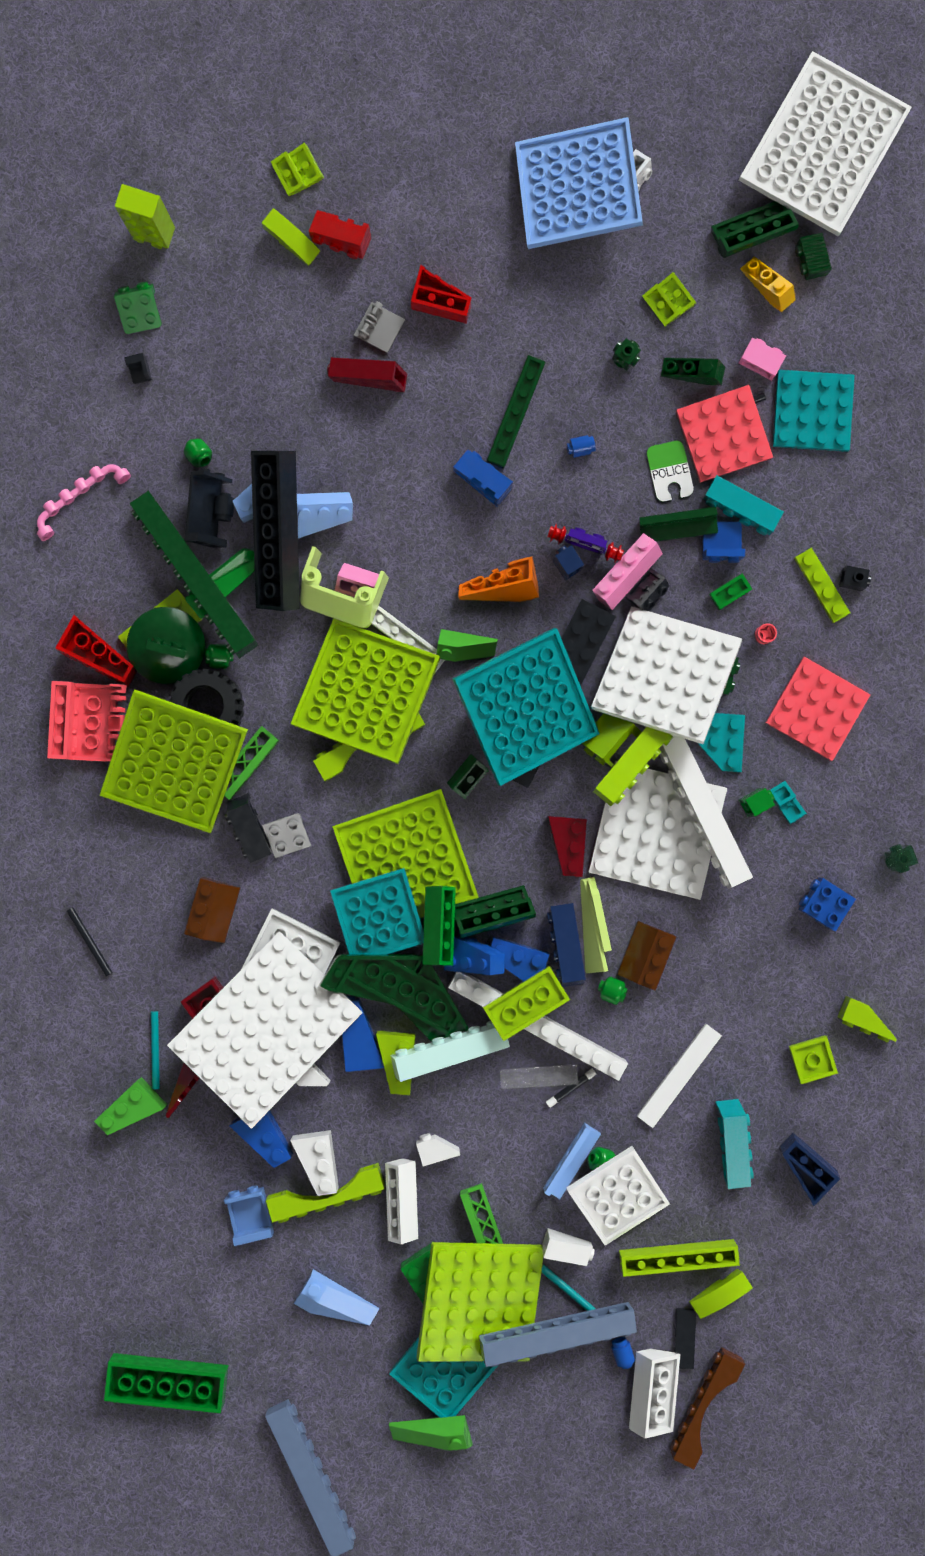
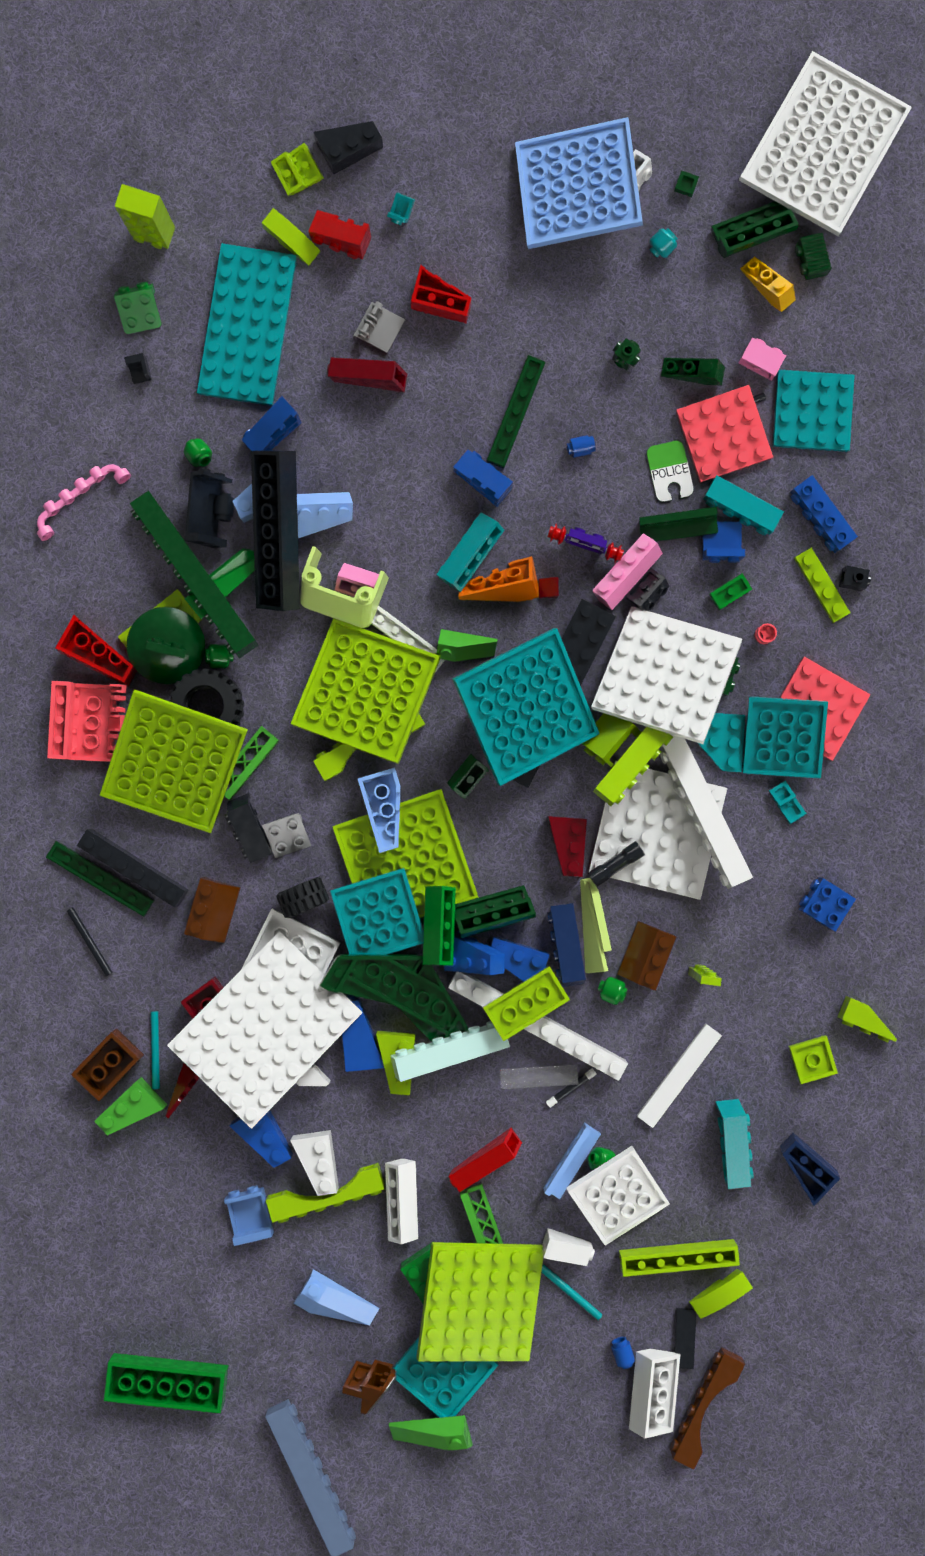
white slope [416,1133,460,1166] -> none
sand blue brick [479,1302,637,1367] -> none
dark blue brick [553,545,584,581] -> none
lime slope [642,272,697,326] -> none
green brick [738,788,775,817] -> none
clear green brick [884,844,919,873] -> none
none -> dark green tile [46,841,155,917]
none -> reddish brown brick [71,1029,144,1101]
none -> black brick [76,829,189,908]
none -> teal plate [197,243,297,406]
none -> blue wedge [241,396,301,451]
none -> black tyre [276,877,329,918]
none -> black wedge [313,121,383,174]
none -> reddish brown piece [342,1360,396,1415]
none -> light blue wedge [358,767,401,853]
none -> teal bracket [387,192,415,225]
none -> teal brick [436,513,505,592]
none -> red slope [448,1128,522,1192]
none -> dark red slope [539,577,559,598]
none -> black axle [587,841,645,887]
none -> teal head [649,228,678,258]
none -> dark green plate [674,170,699,197]
none -> lime plate [688,964,722,986]
none -> teal plate [742,696,828,778]
none -> blue brick [790,475,858,553]

